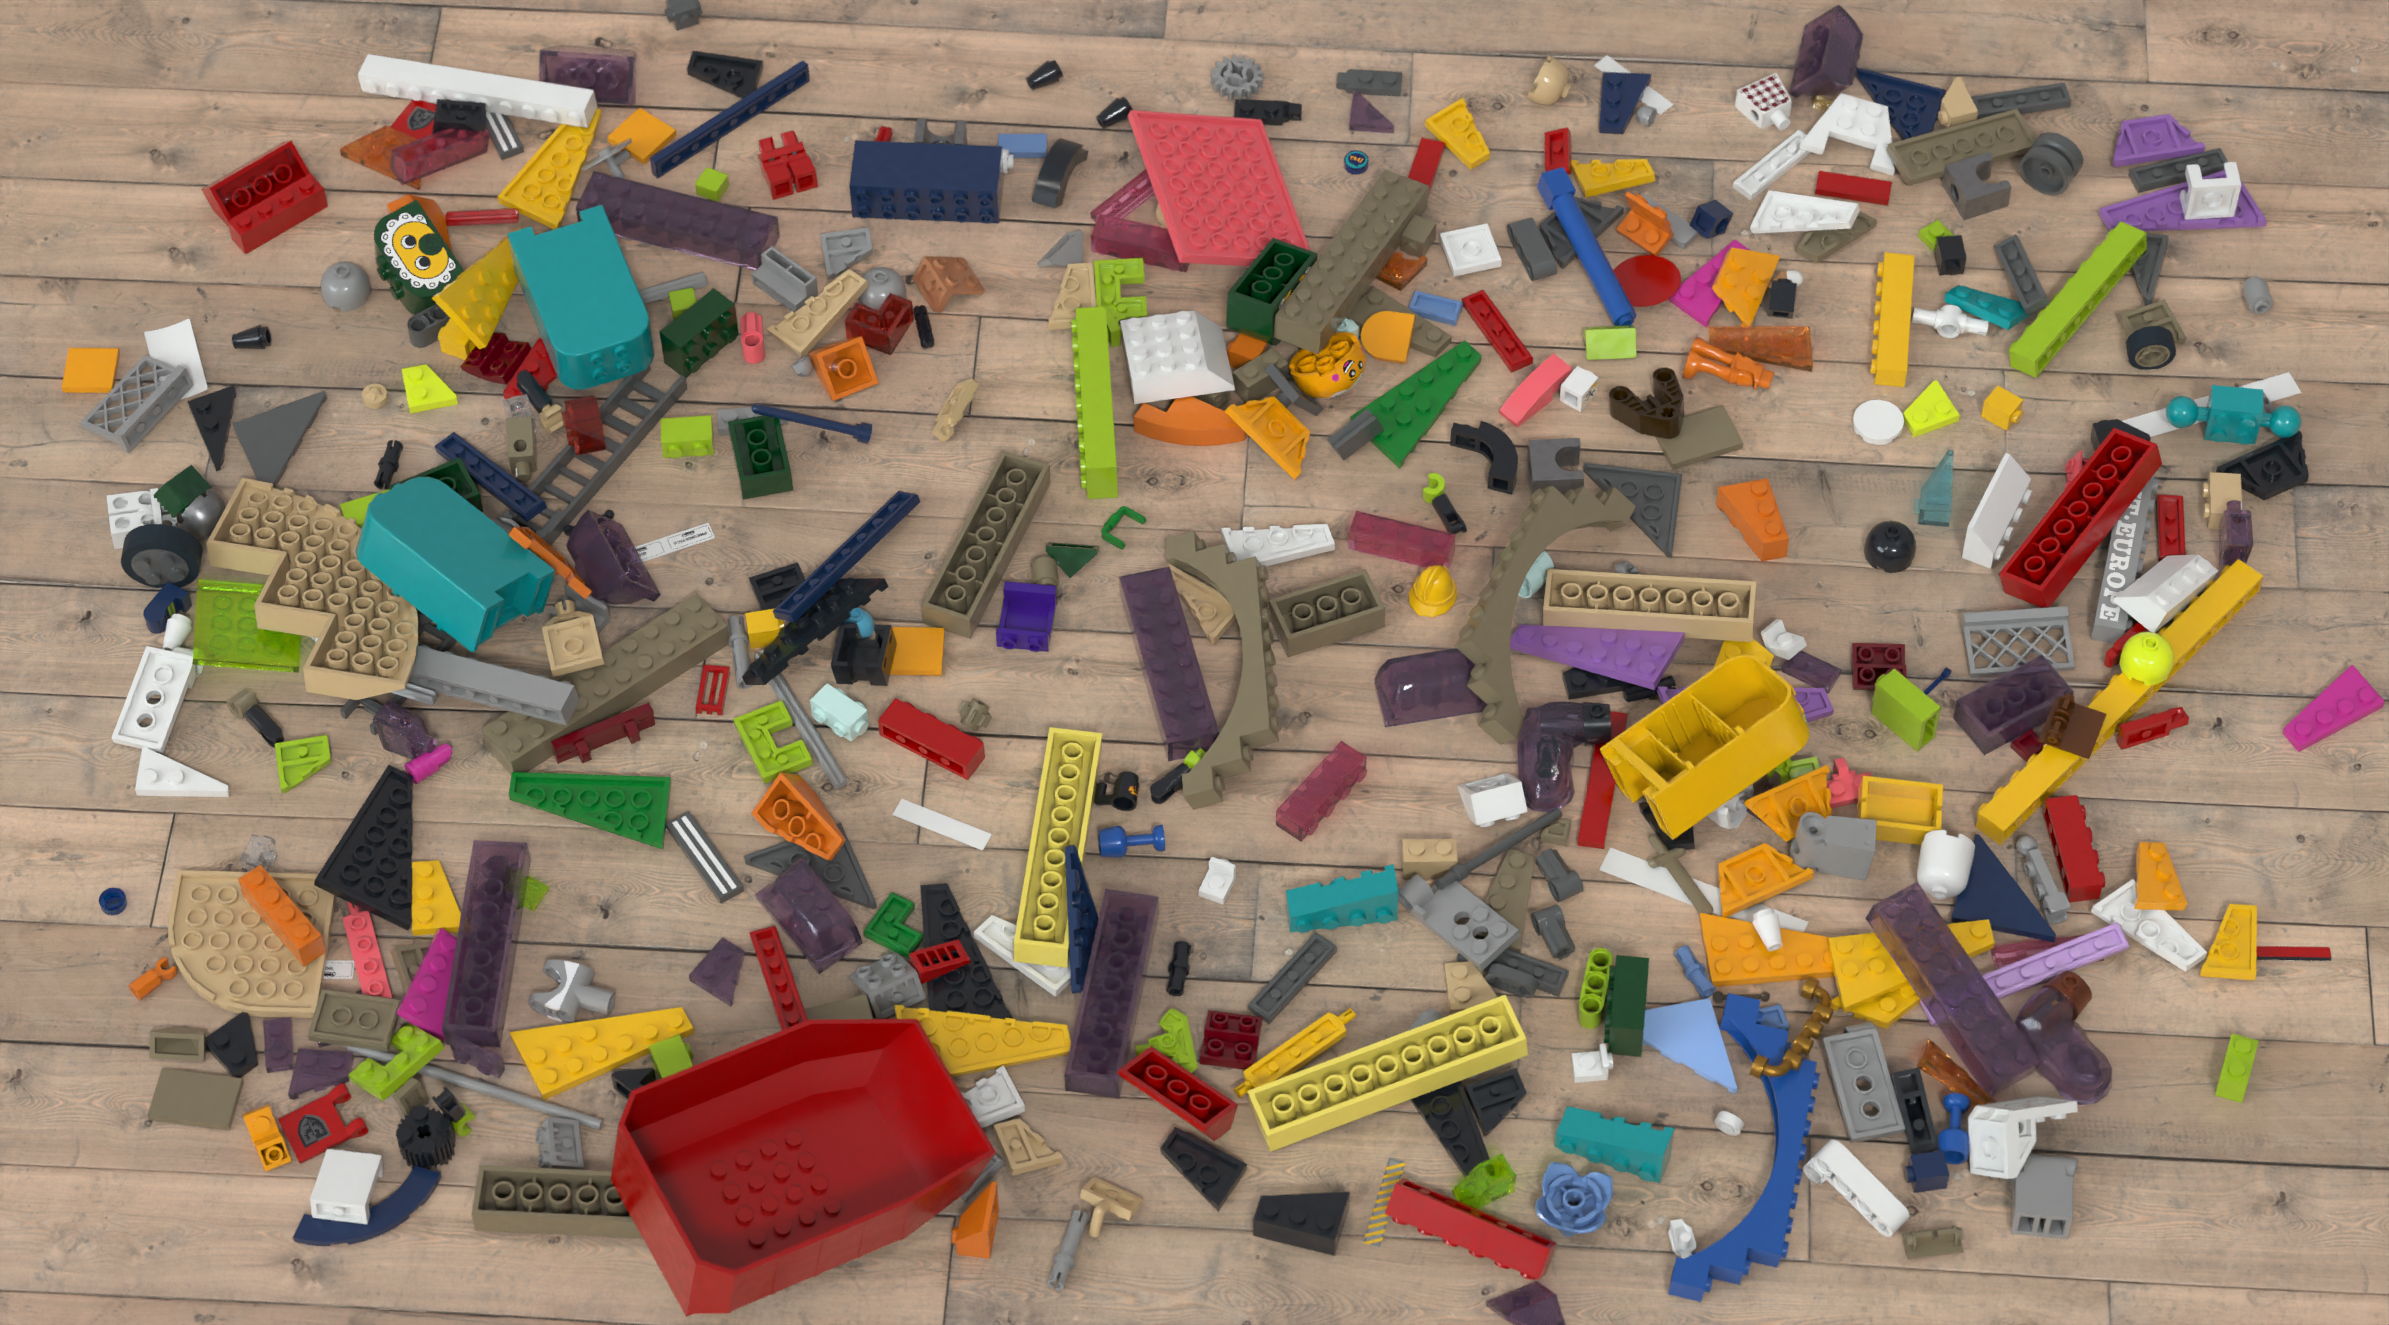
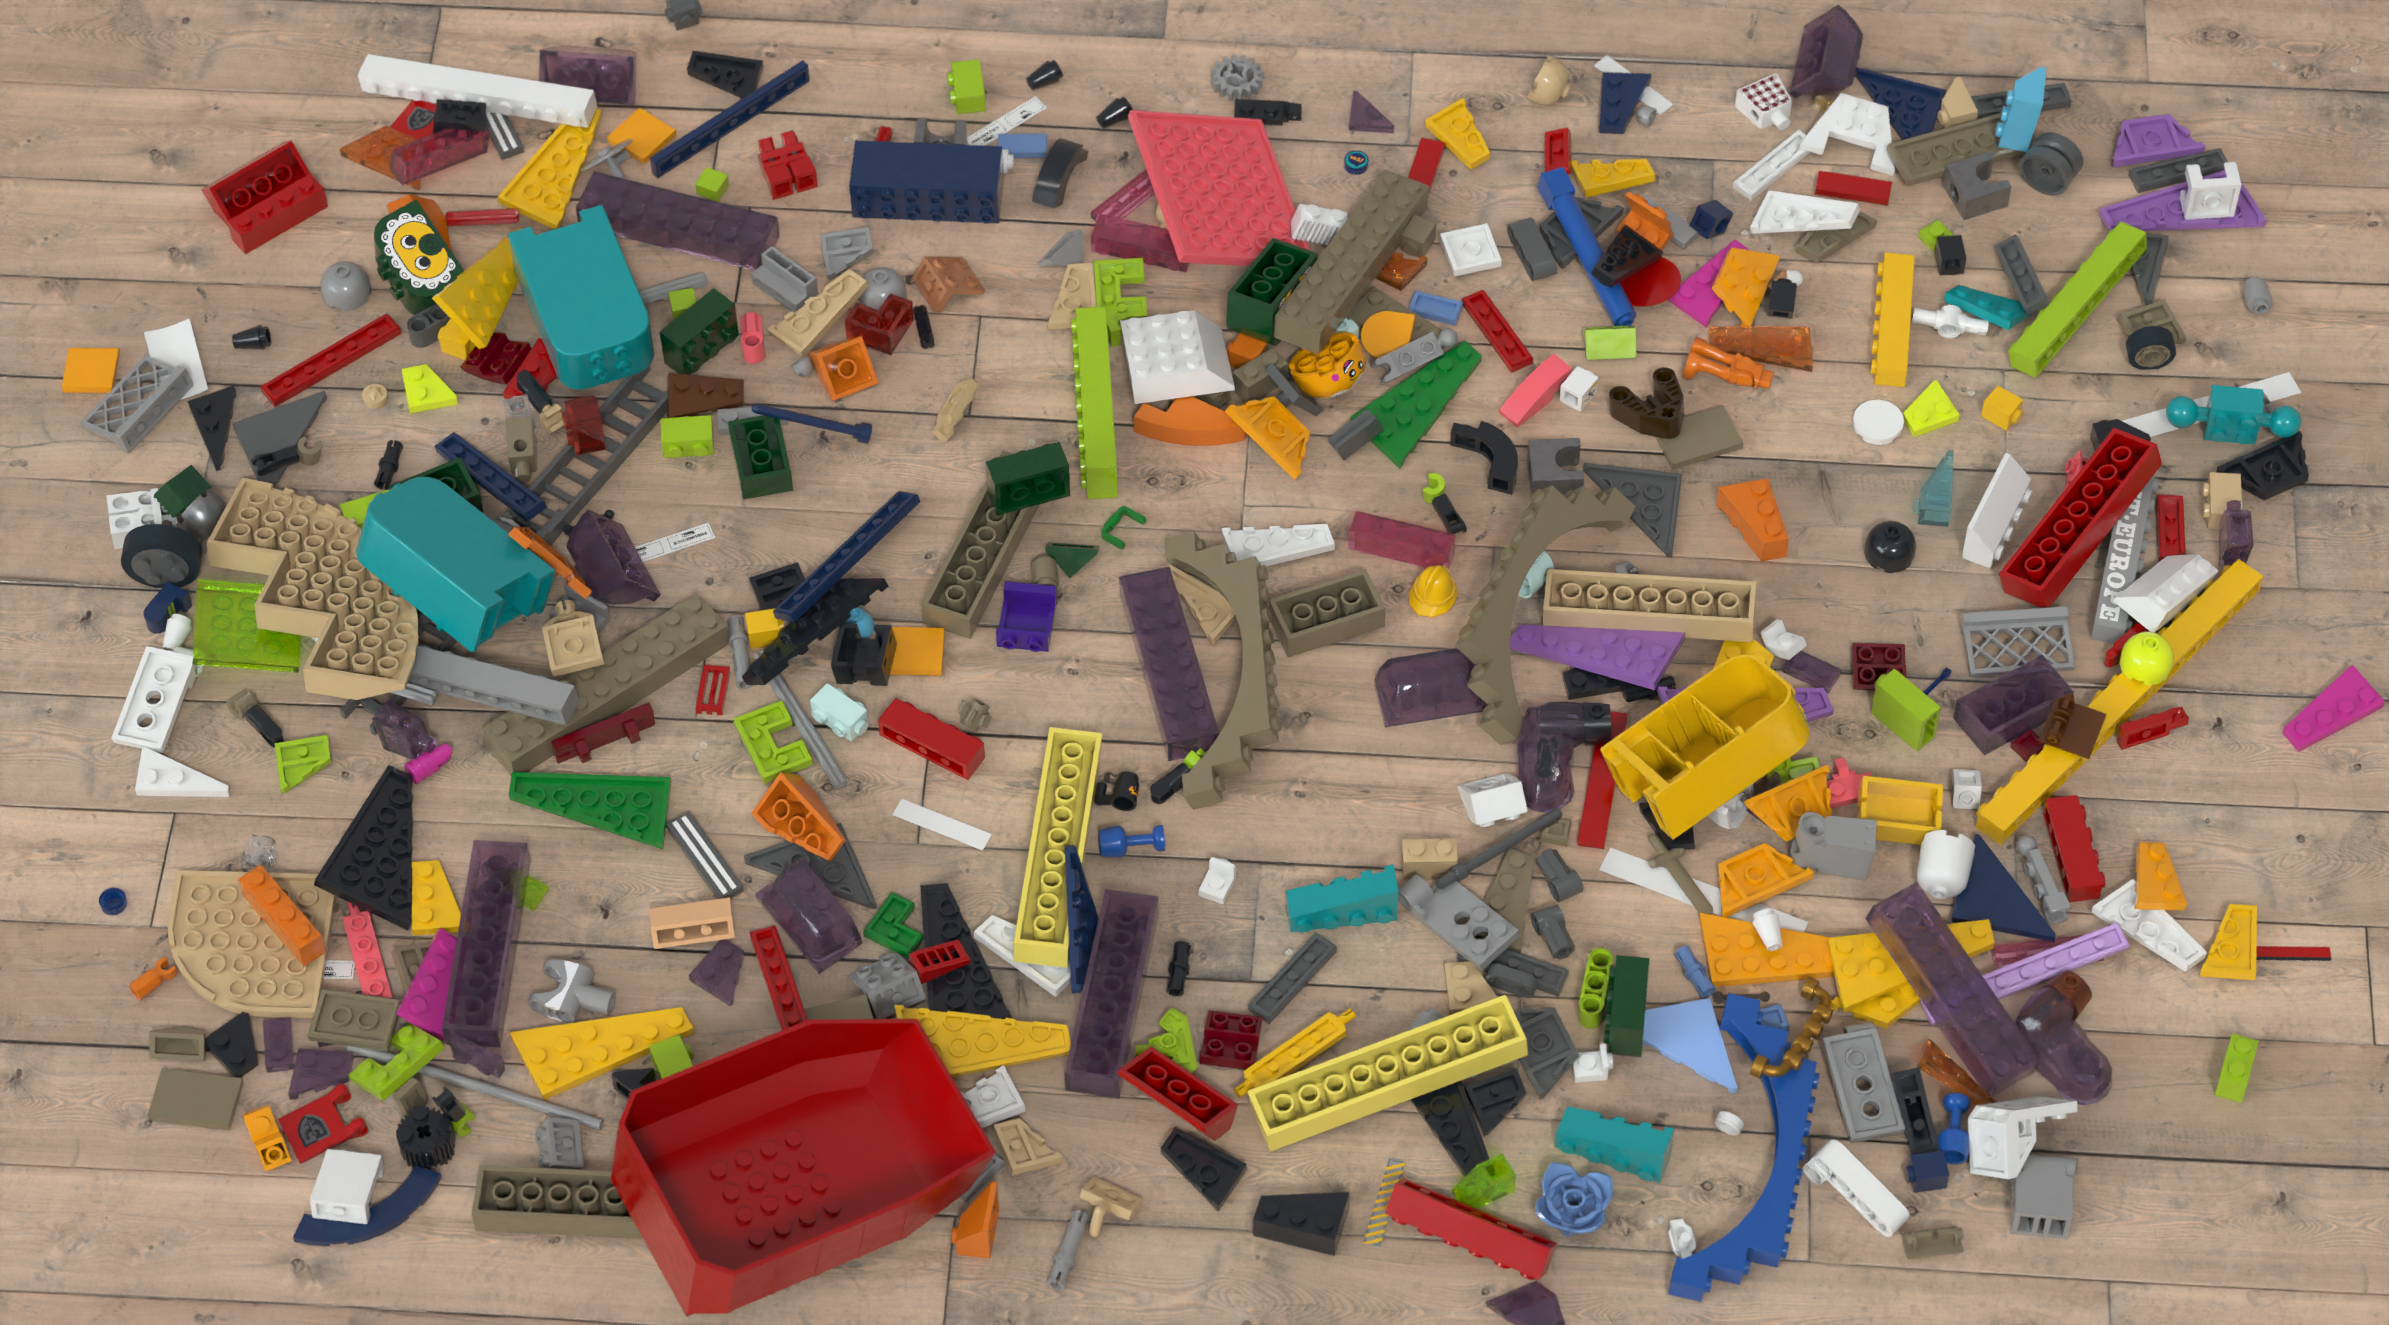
clear pink brick [1276,741,1367,842] -> none
dark grey hinge [1336,69,1402,97] -> none
none -> black piece [251,436,322,476]
none -> red tile [260,313,402,407]
none -> light nougat brick [649,897,735,949]
none -> reddish brown wing [667,373,744,418]
none -> lime brick [947,59,986,114]
none -> white sticker [967,96,1047,146]
none -> dark green brick [985,442,1071,516]
none -> white brick [1291,204,1347,245]
none -> light grey plate [1371,328,1458,385]
none -> dark grey wing [1514,1007,1579,1099]
none -> black wing [1591,224,1663,288]
none -> white bracket [1952,769,1982,809]
none -> medium azure slope [1995,67,2046,152]

